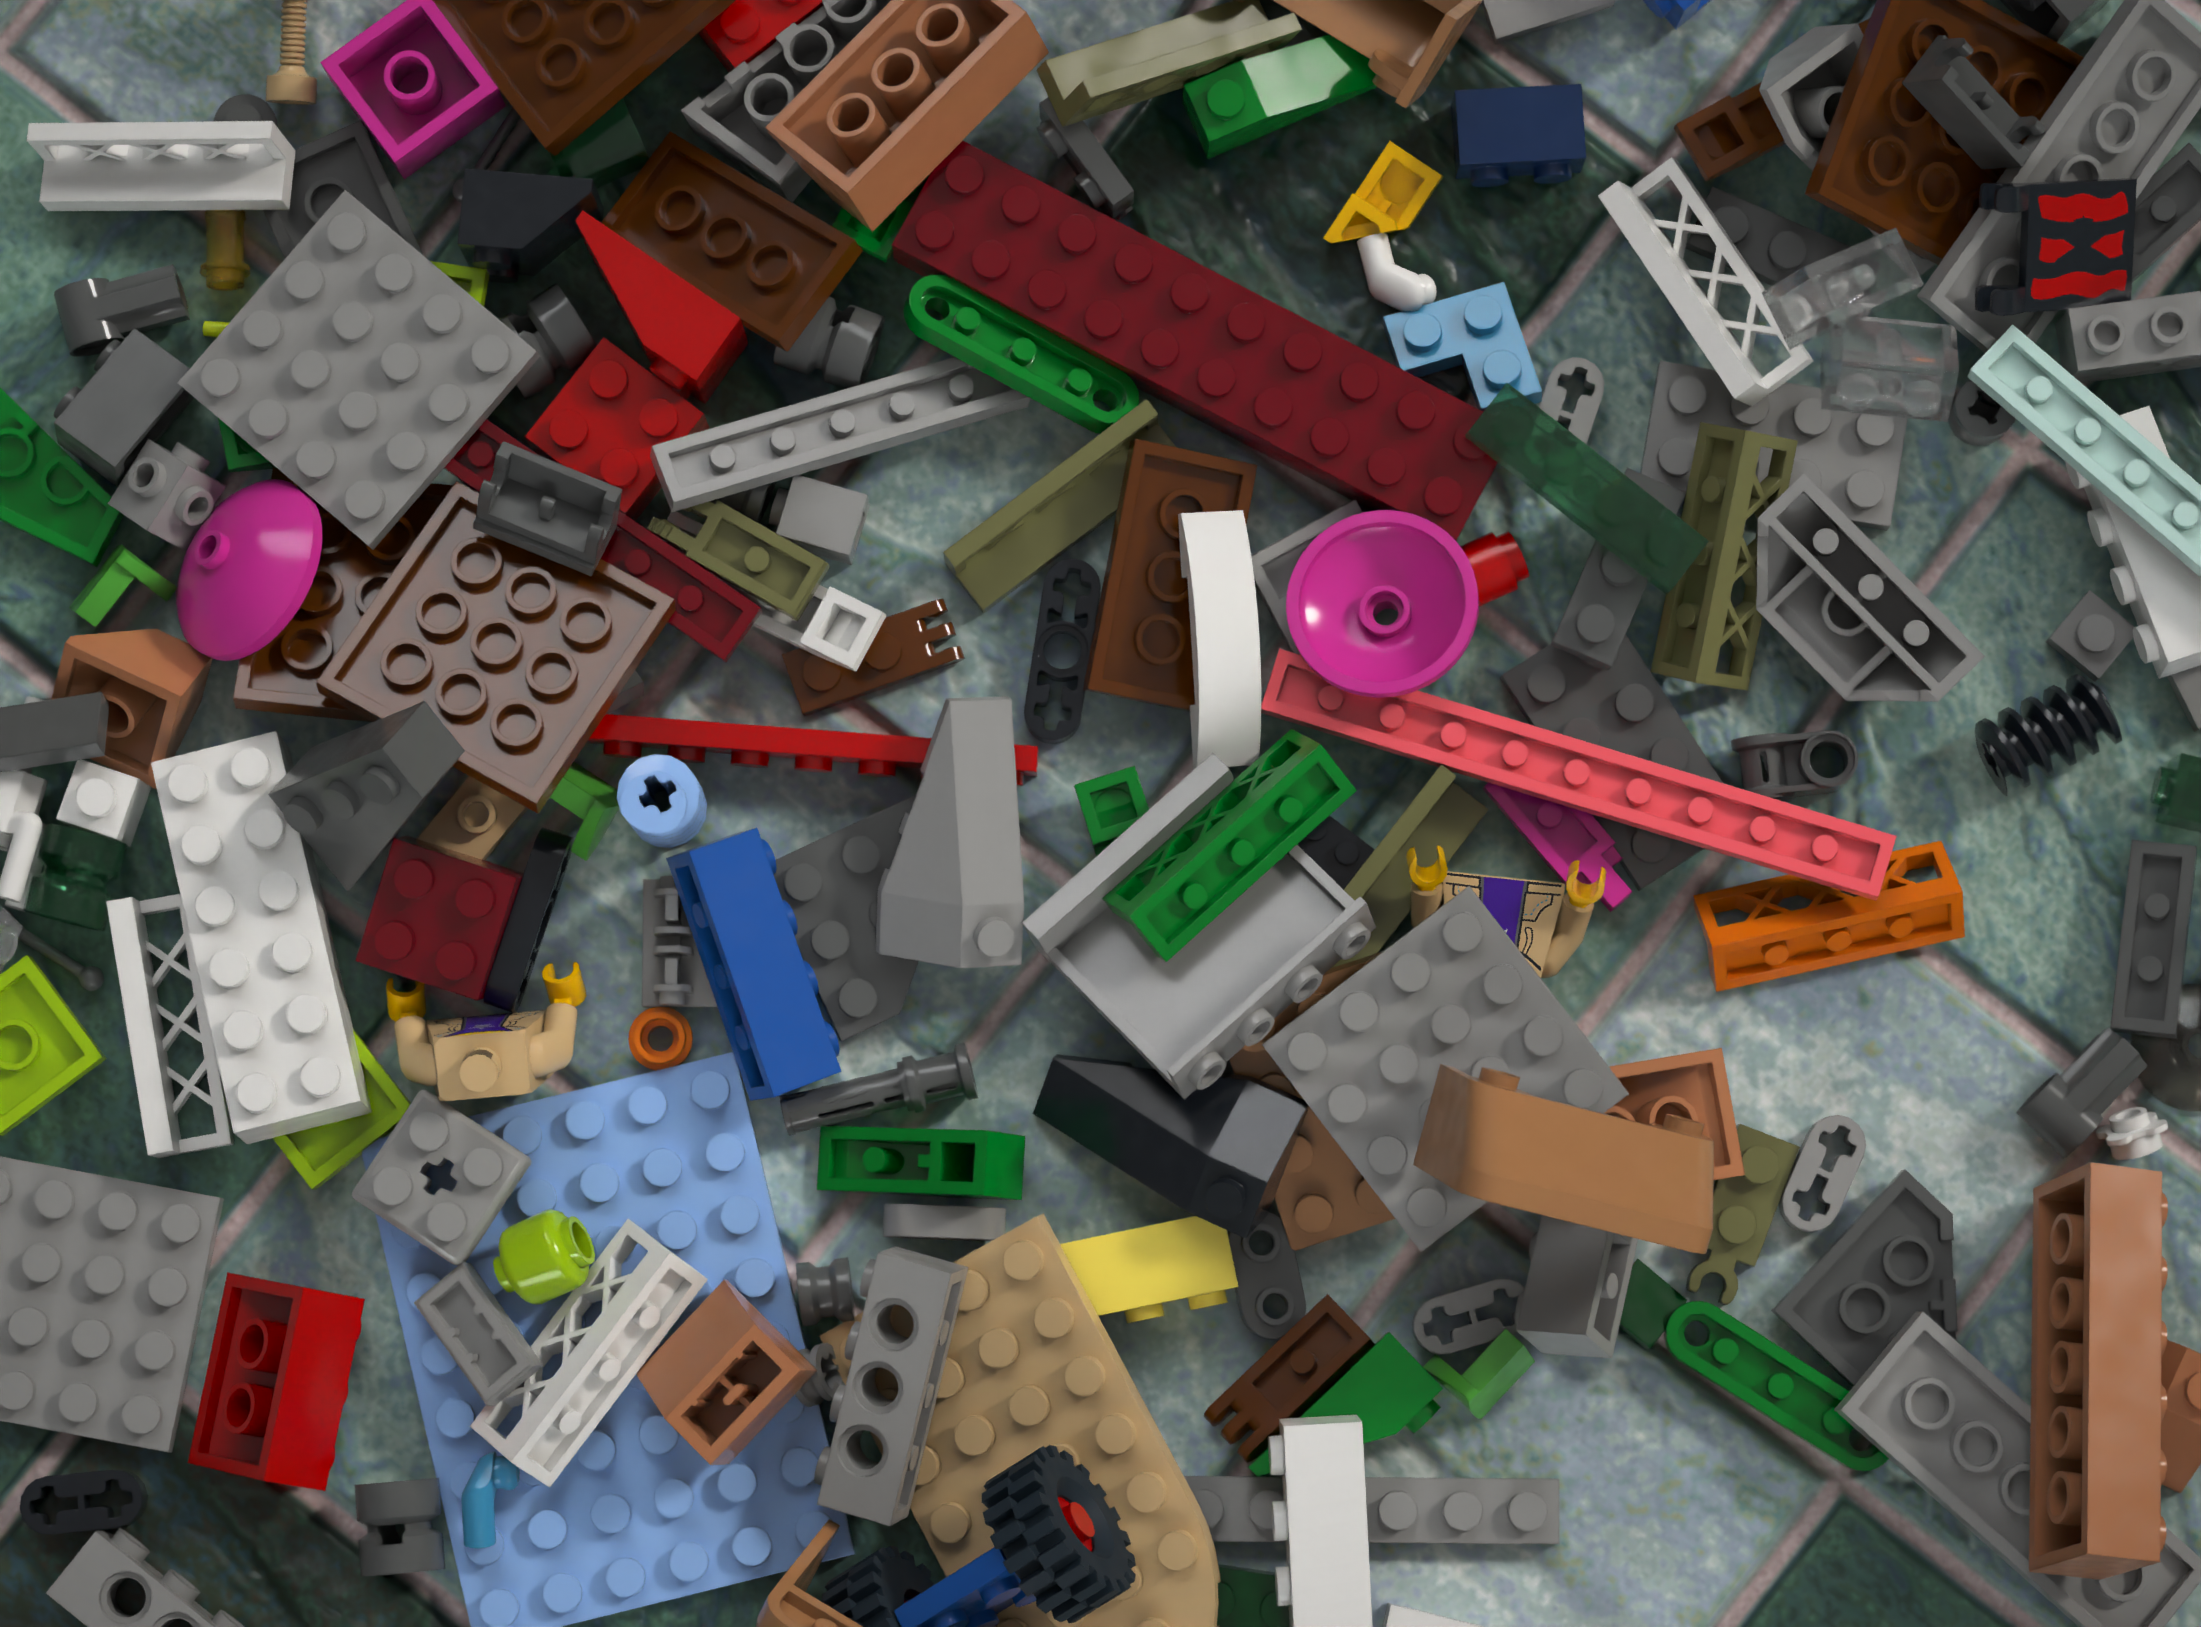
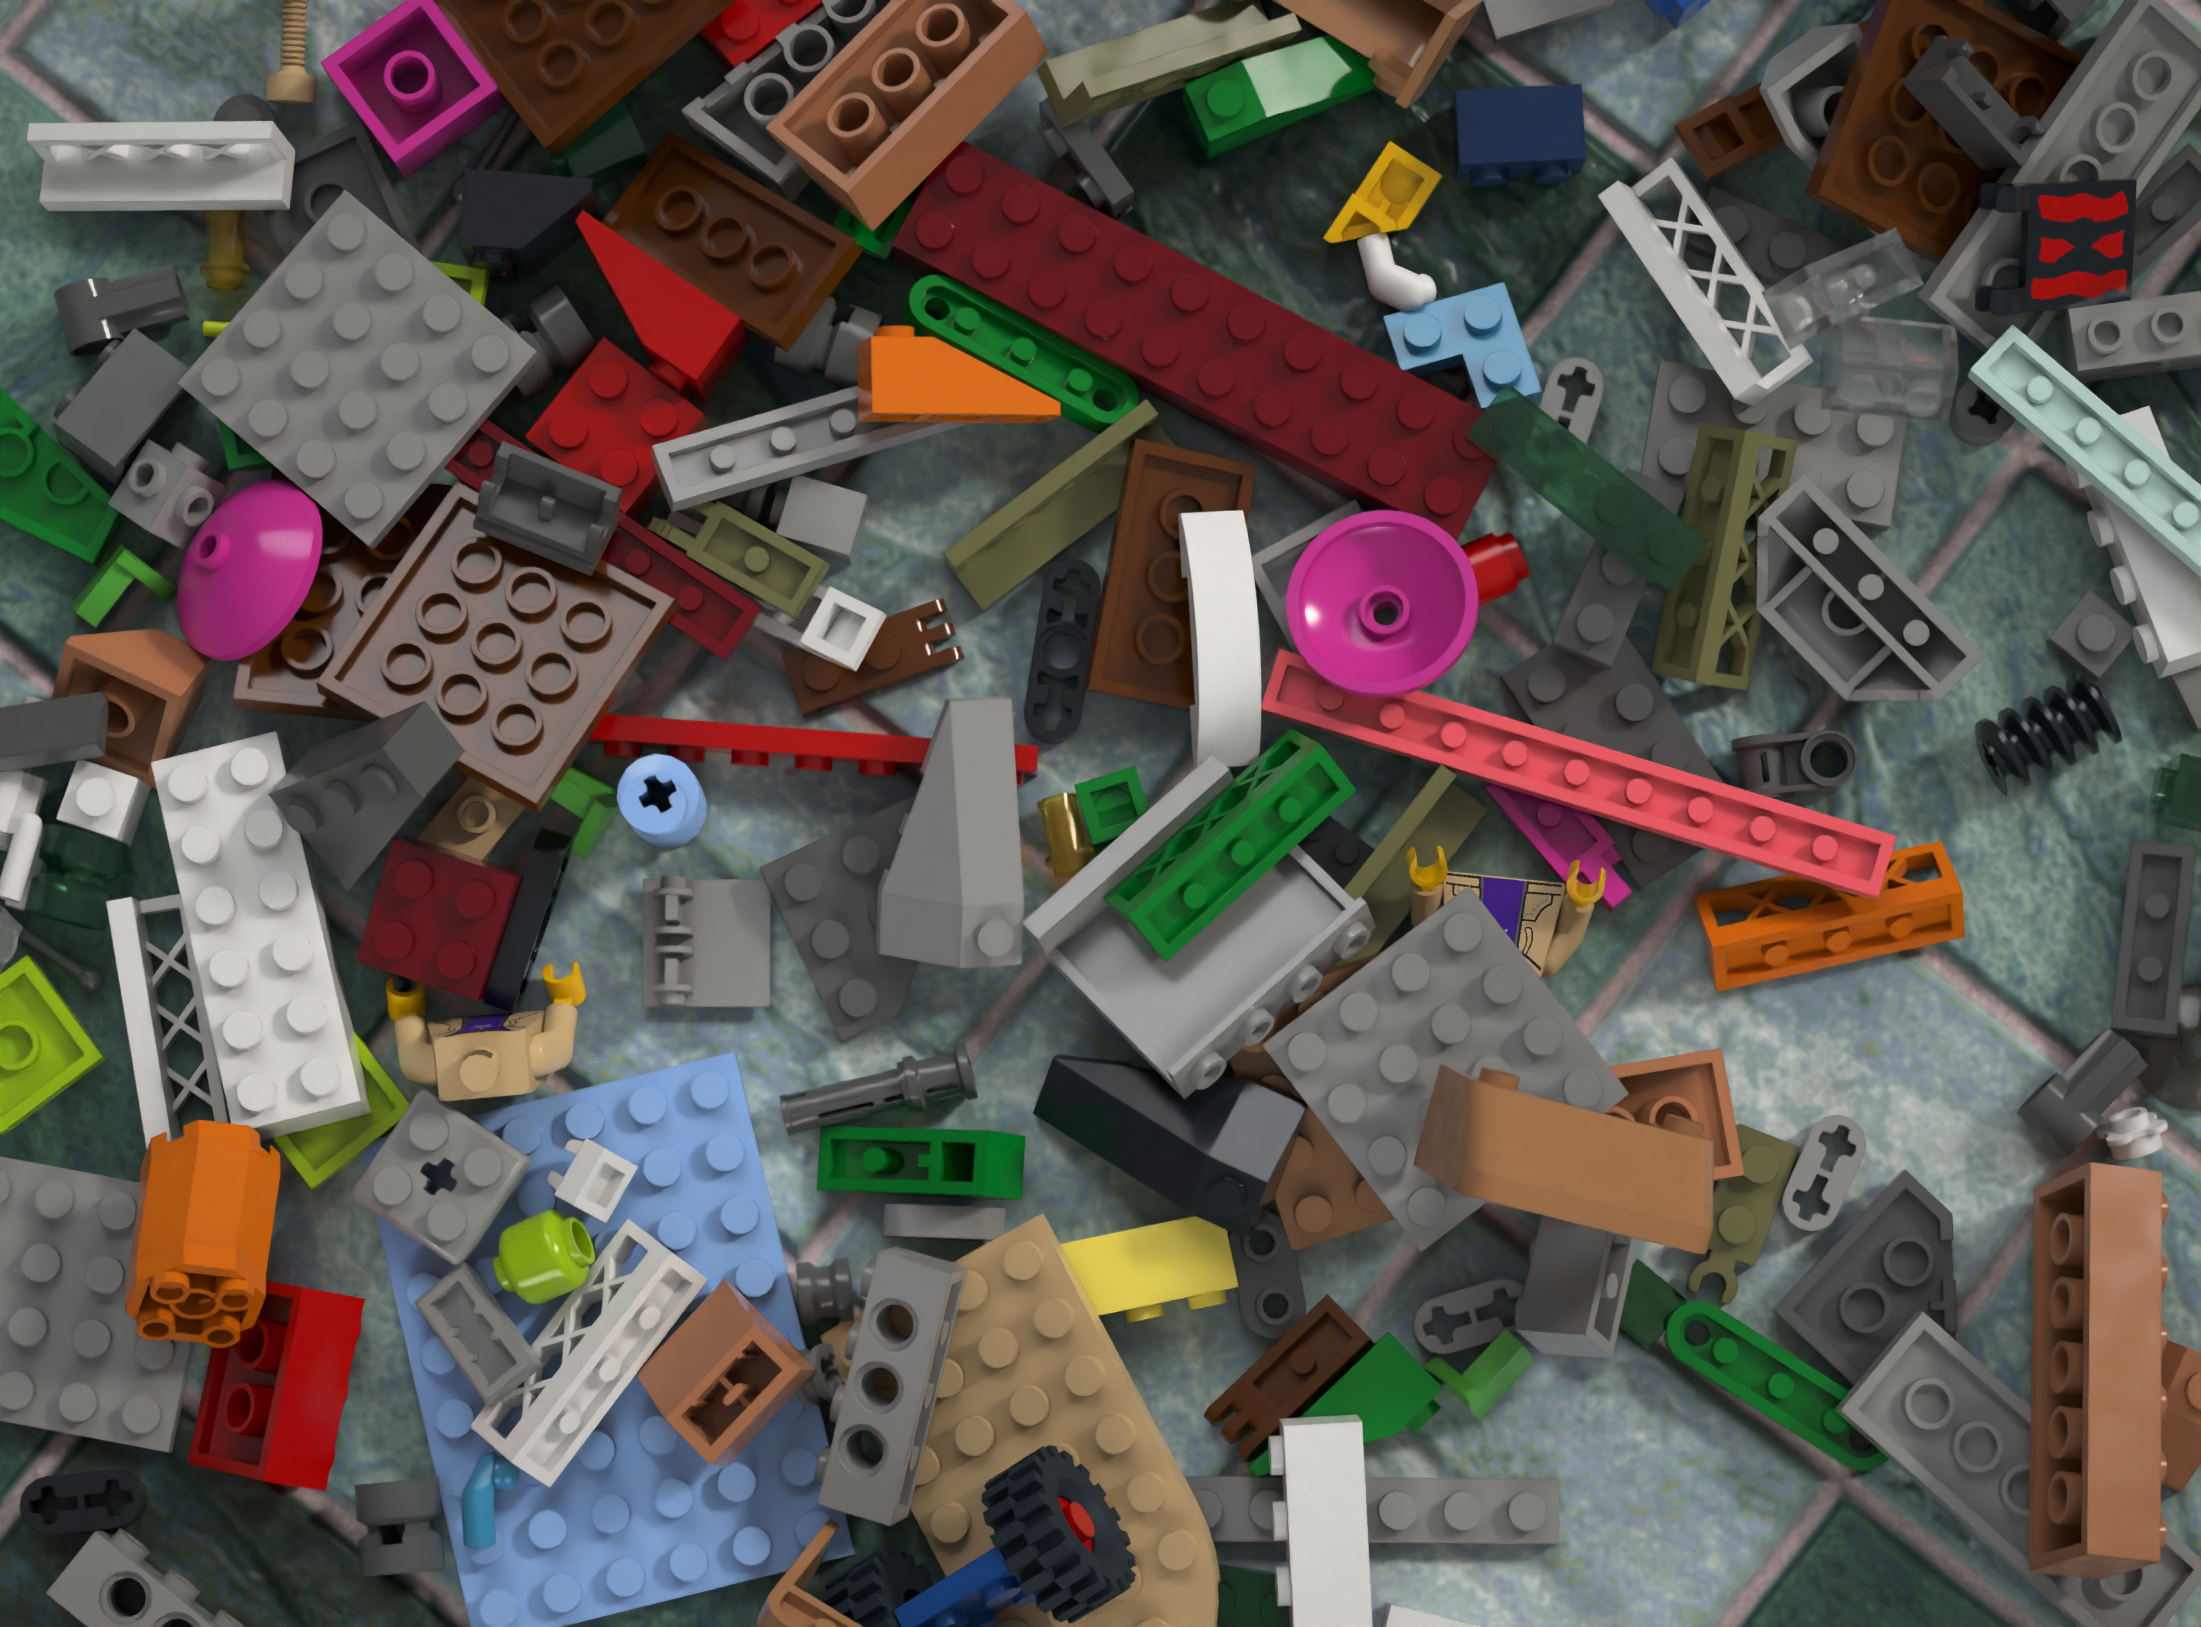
orange plate [628,1006,693,1071] -> none
blue brick [666,828,842,1101] -> none
none -> orange brick [125,1120,280,1348]
none -> white tile [548,1138,638,1223]
none -> orange slope [857,326,1061,424]
none -> clear yellow pin [1037,793,1095,878]

